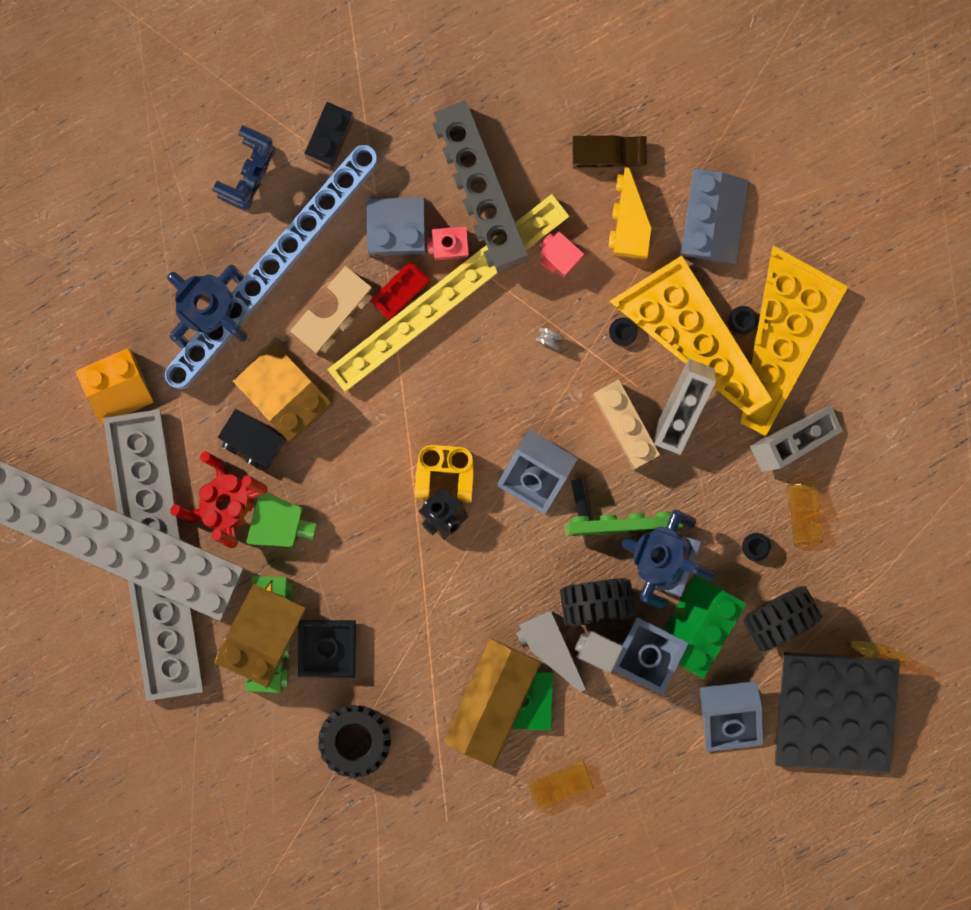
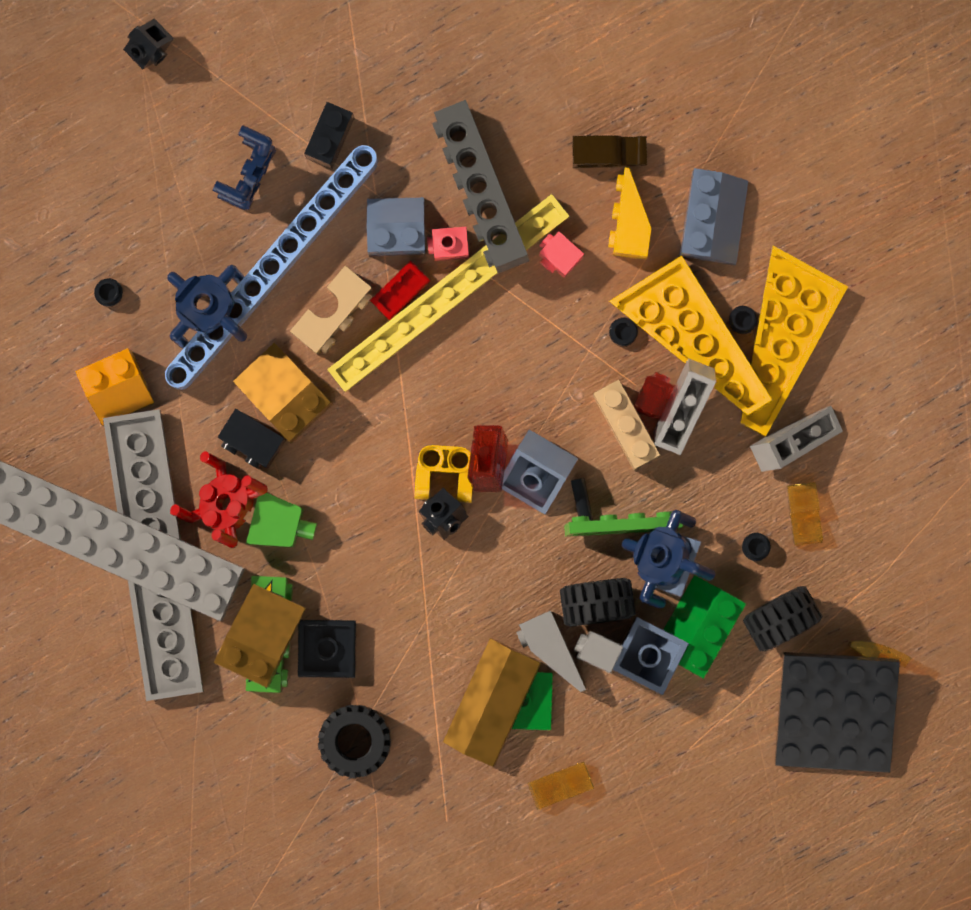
light grey bush [535,328,564,350] -> none
sand blue slope [700,681,763,752] -> none
none -> black plate [94,278,123,307]
none -> black brick [123,18,174,70]
none -> clear red brick [467,425,509,492]
none -> clear red brick [633,372,674,419]

